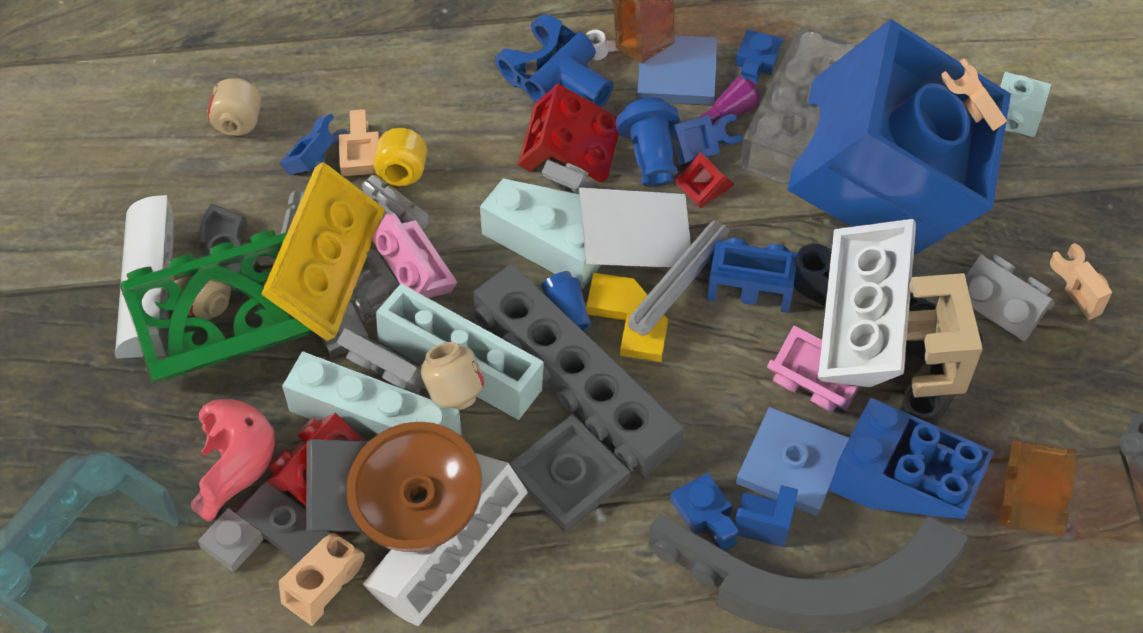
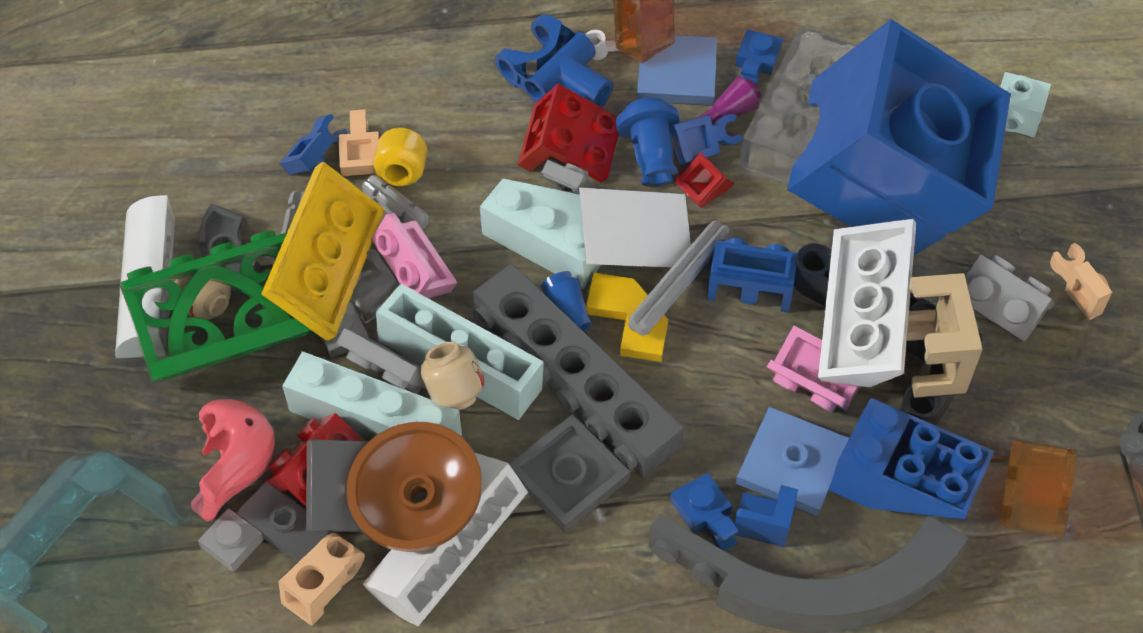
tan head [207,78,262,136] -> none
light nougat plate [941,58,1007,131] -> none

